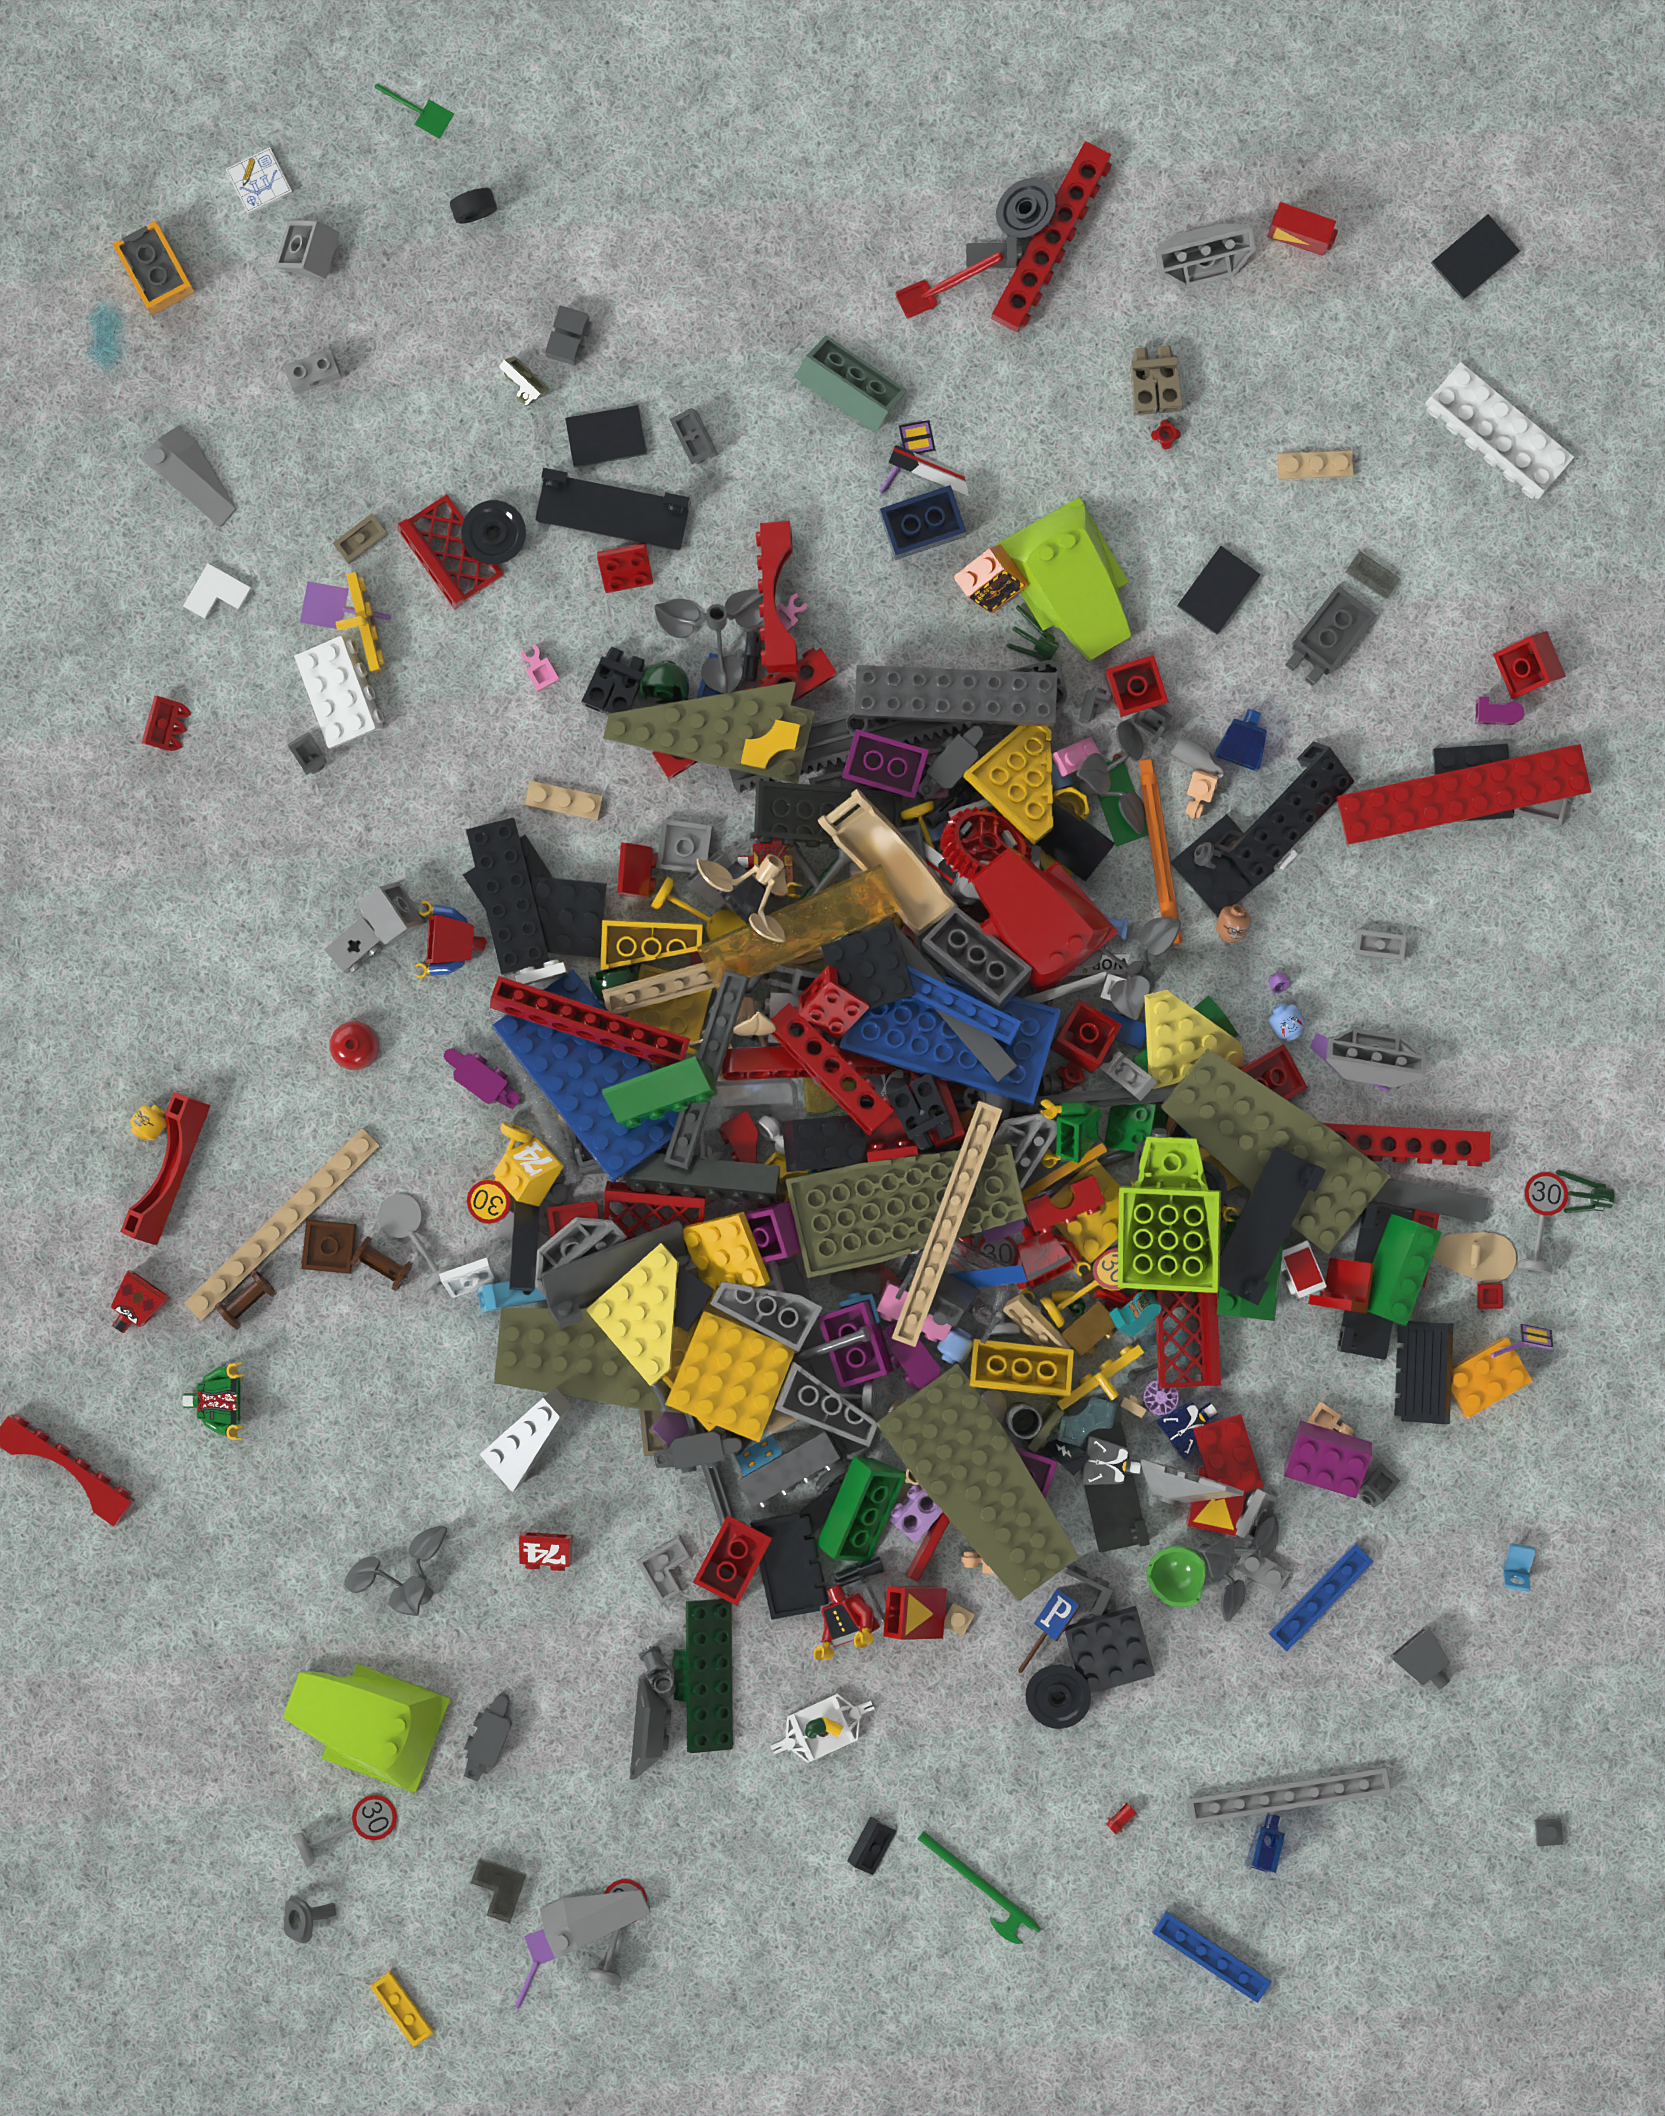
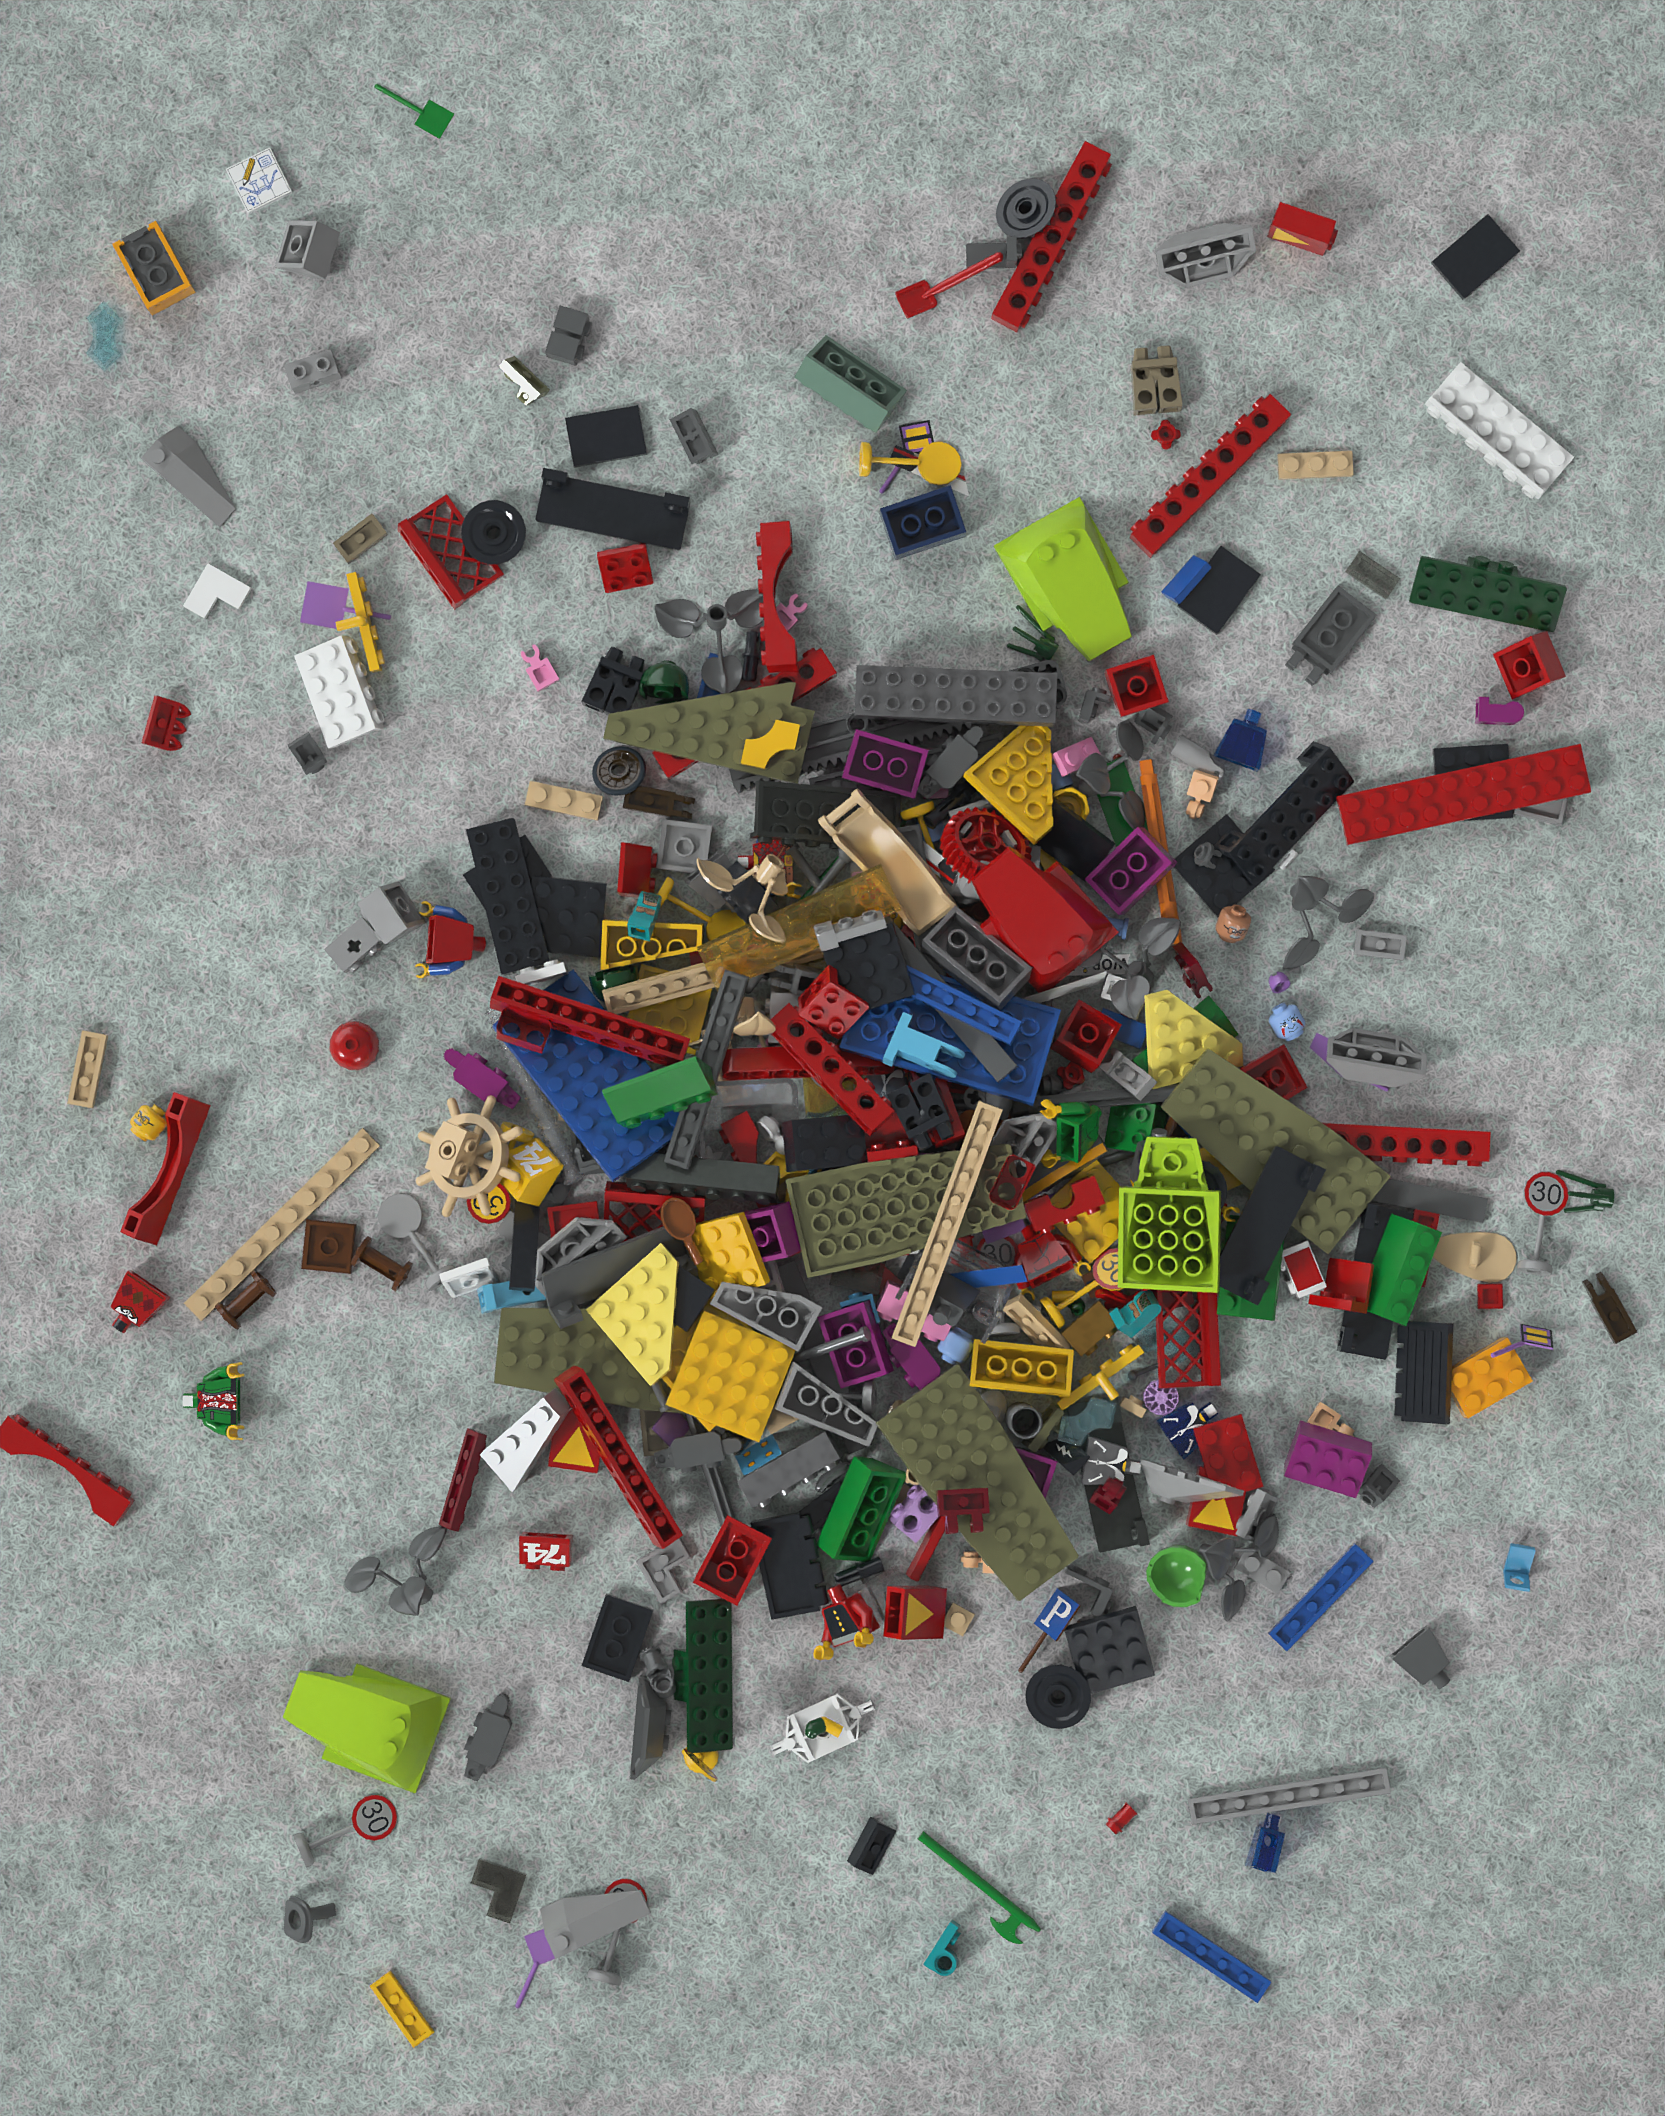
black tyre [450,188,497,224] -> none
slope [953,544,1029,613] -> none
dark grey plate [1535,1818,1563,1846] -> none
none -> tan plate [67,1030,108,1109]
none -> tan piece [416,1095,523,1217]
none -> dark red plate [439,1428,487,1532]
none -> red piece [497,1007,551,1054]
none -> red brick [548,1409,601,1473]
none -> red brick [554,1365,683,1549]
none -> black plate [581,1593,653,1682]
none -> dark brown wheel [592,746,646,796]
none -> dark brown hinge [623,786,695,819]
none -> teal leg [627,891,662,941]
none -> dark orange piece [661,1198,704,1265]
none -> yellow piece [681,1747,719,1782]
none -> light grey plate [814,910,887,951]
none -> yellow piece [859,442,961,485]
none -> medium azure piece [883,1012,965,1078]
none -> teal plate [923,1920,961,1976]
none -> dark red plate [936,1488,990,1534]
none -> red piece [989,1153,1036,1210]
none -> magenta brick [1085,827,1178,915]
none -> dark red plate [1089,1476,1127,1514]
none -> red brick [1129,394,1291,559]
none -> blue tile [1161,555,1211,604]
none -> dark red plate [1172,942,1213,999]
none -> dark grey plant [1282,876,1374,969]
none -> dark green bracket [1409,556,1567,632]
none -> dark brown hinge [1582,1272,1637,1344]

